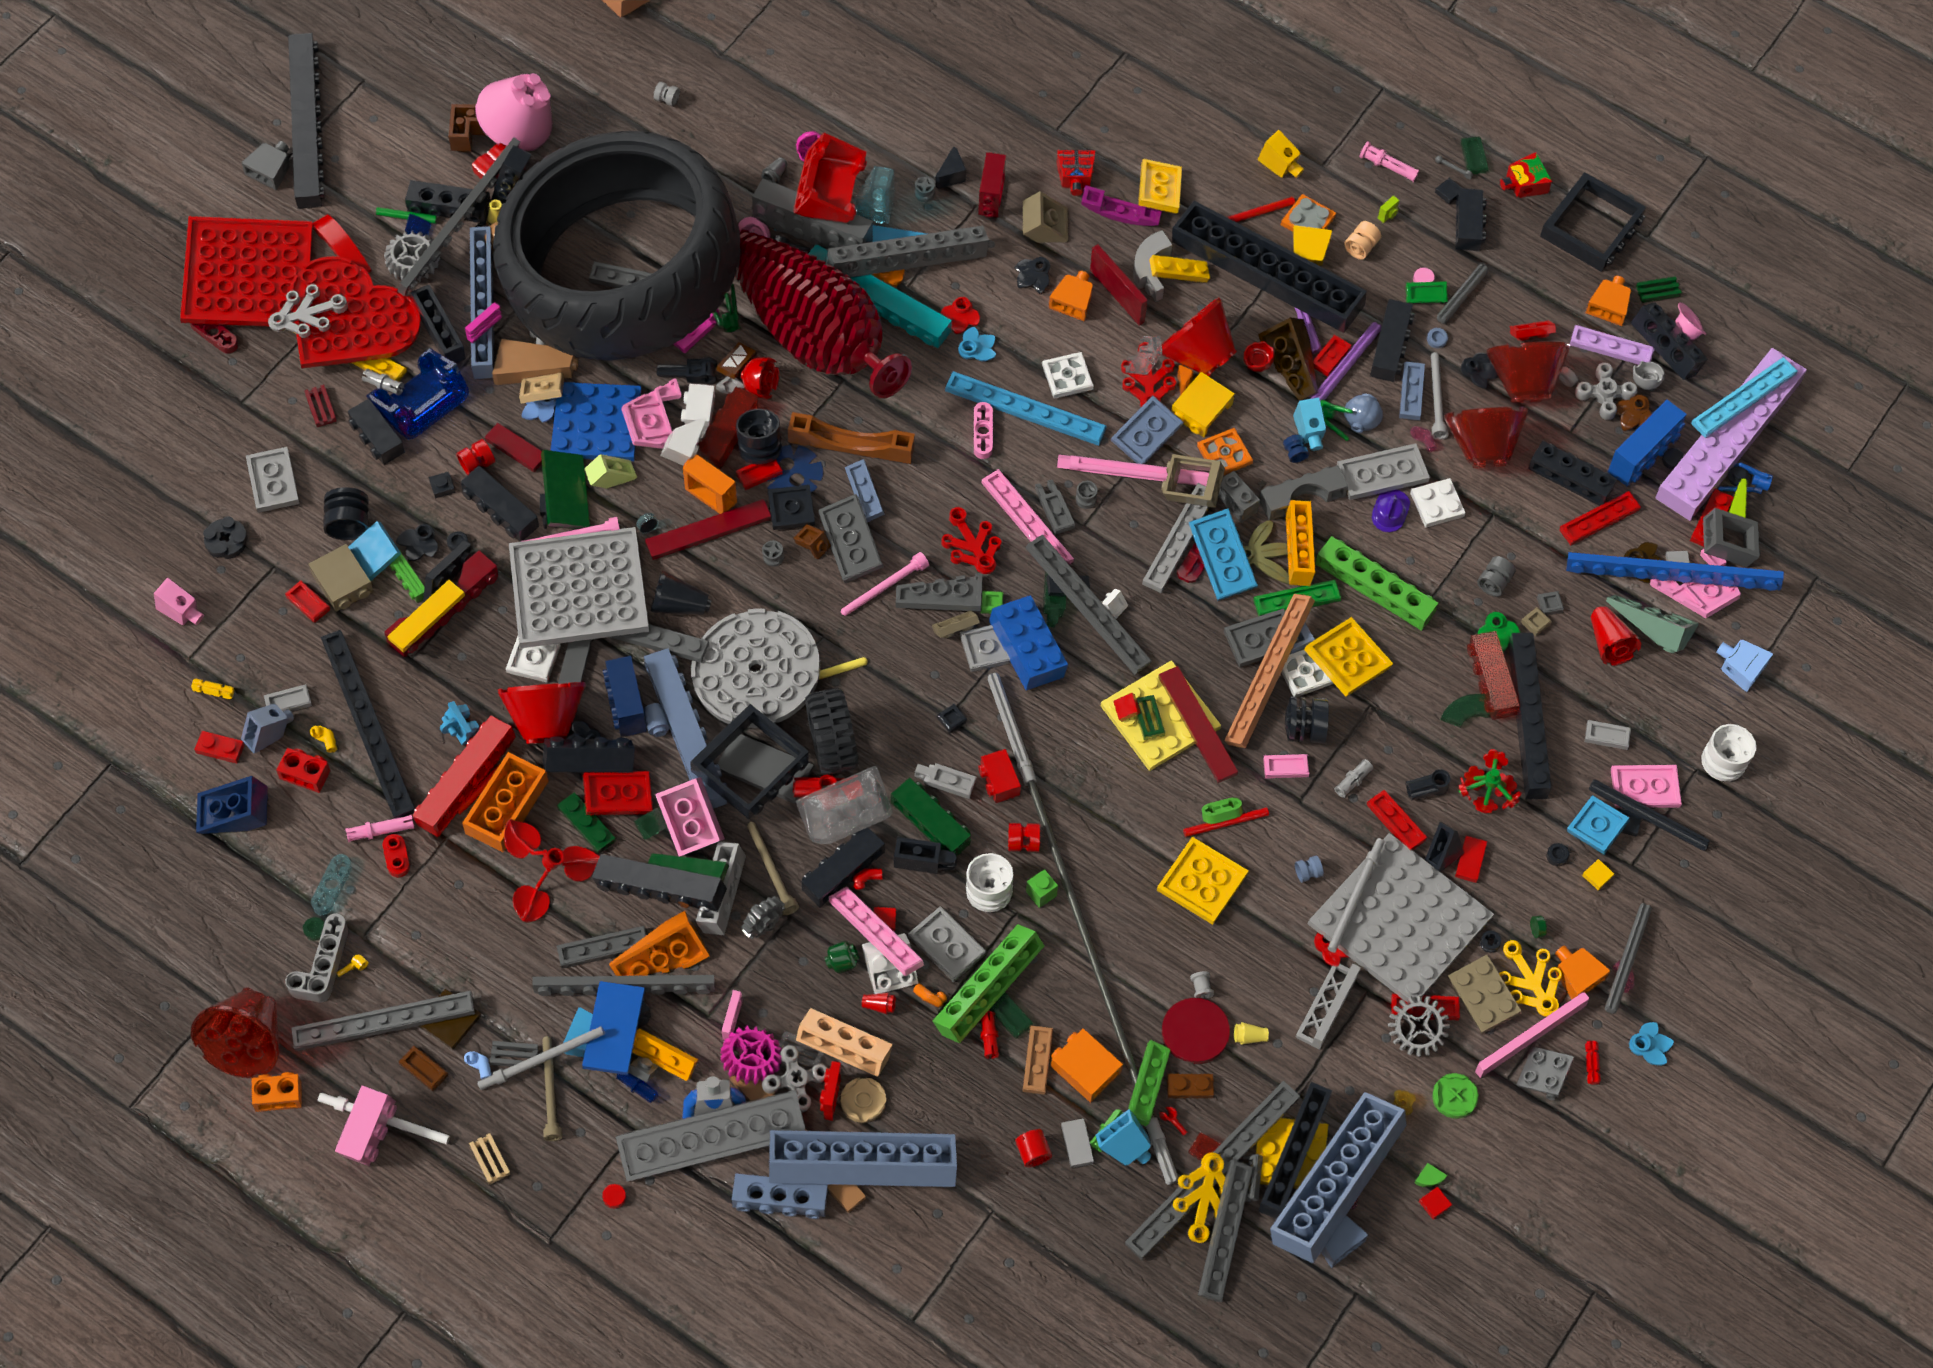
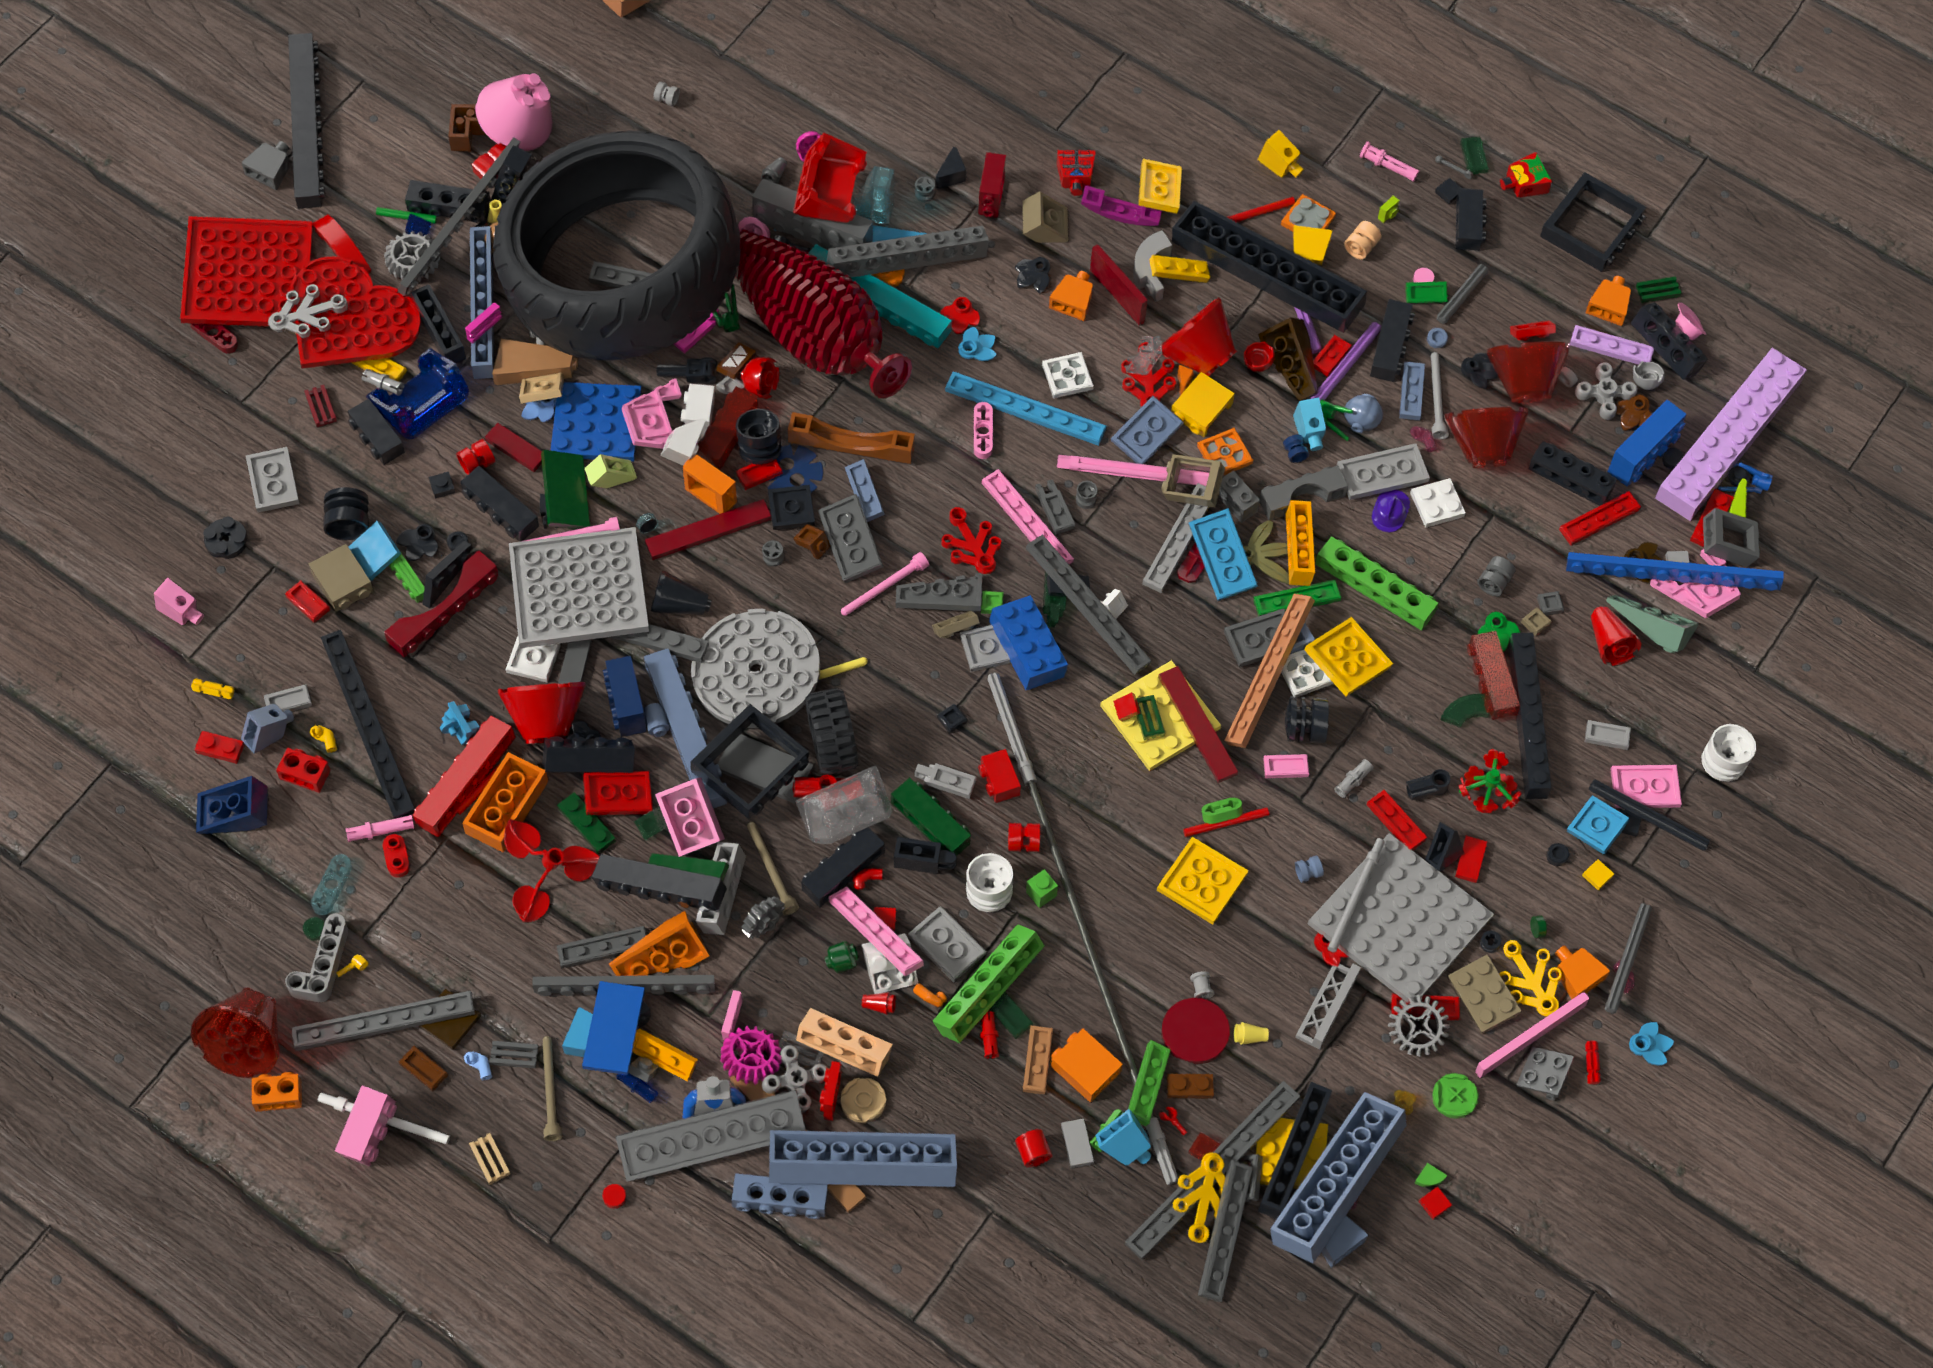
yellow tile [387,580,465,653] -> none
light grey bar [478,1026,605,1090] -> none
medium azure tile [1691,357,1798,438] -> none
light blue torso [1716,640,1773,692] -> none

